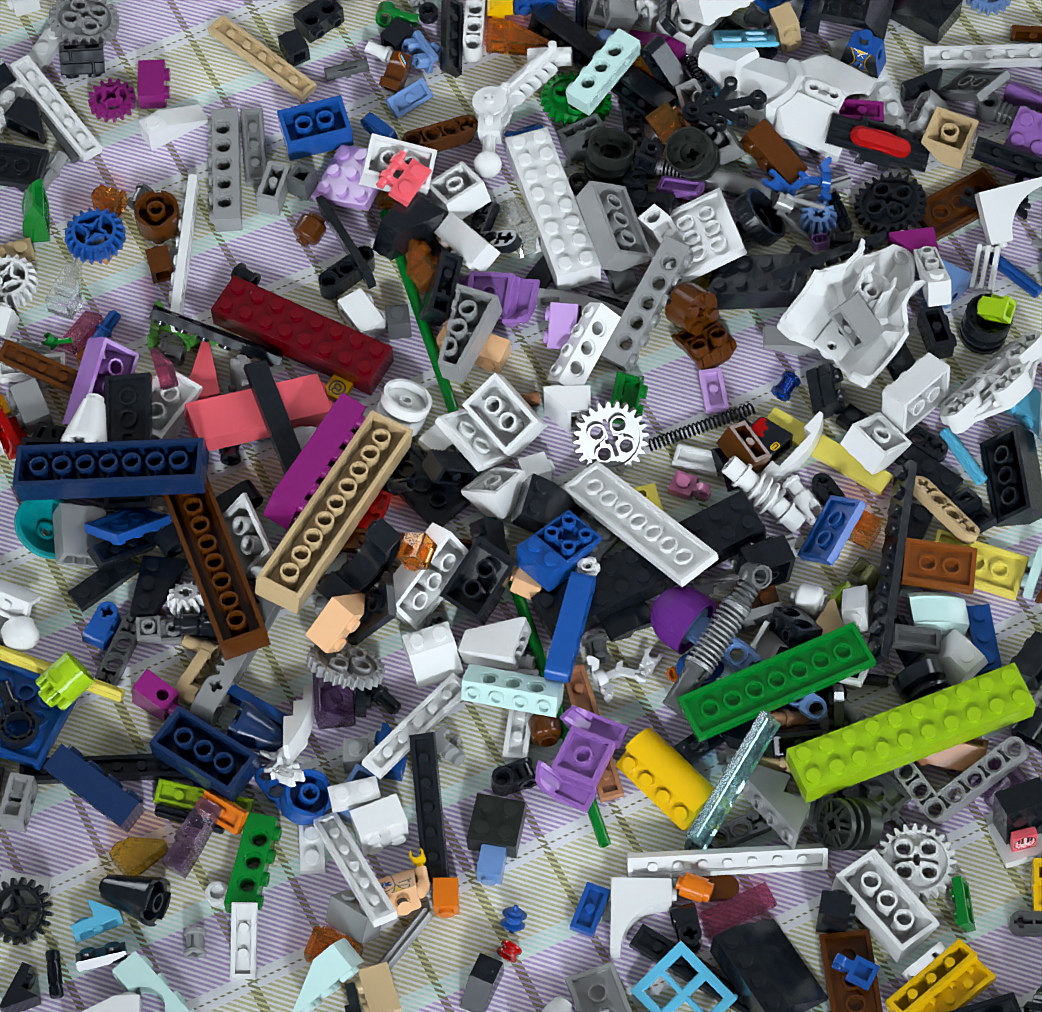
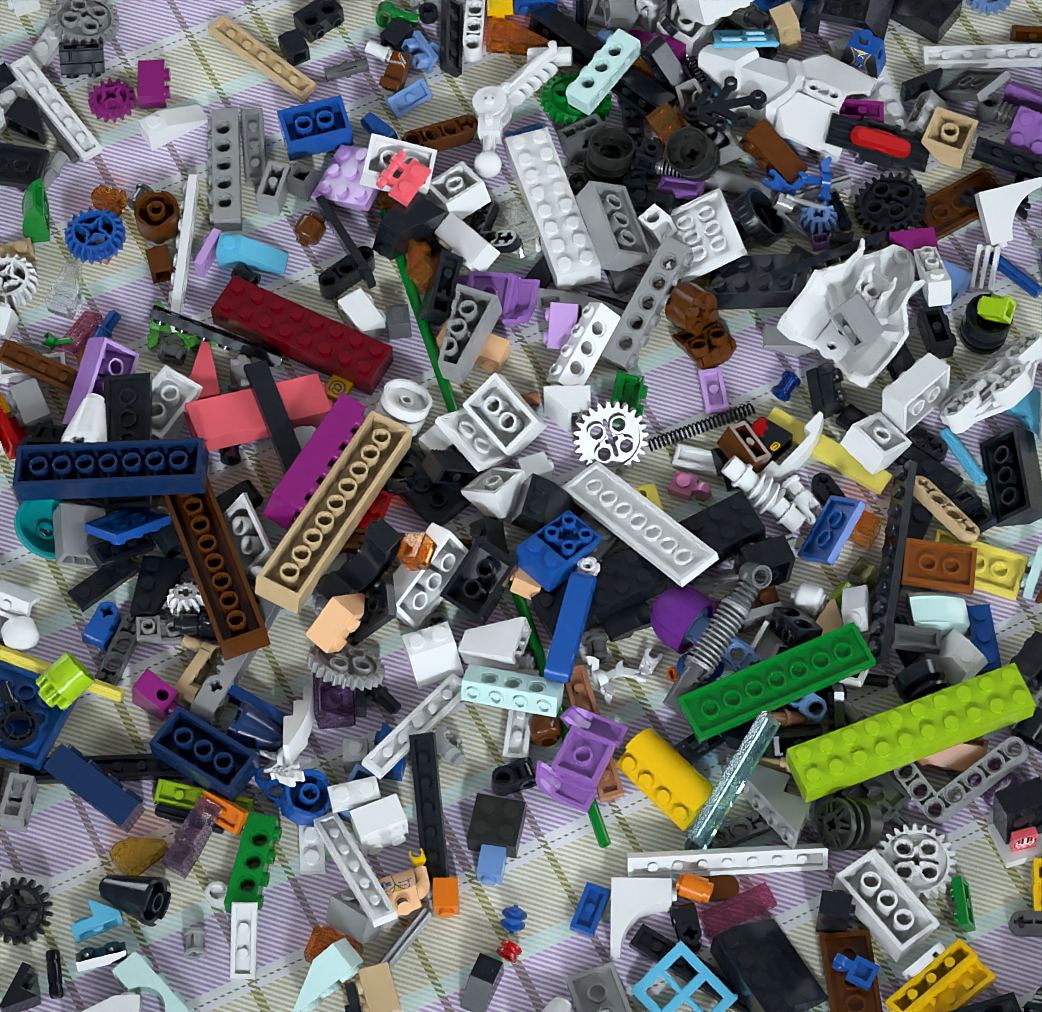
clear pink slope [150,347,179,390] -> none
none -> lavender plate [193,227,222,277]
none -> medium azure slope [216,233,289,275]

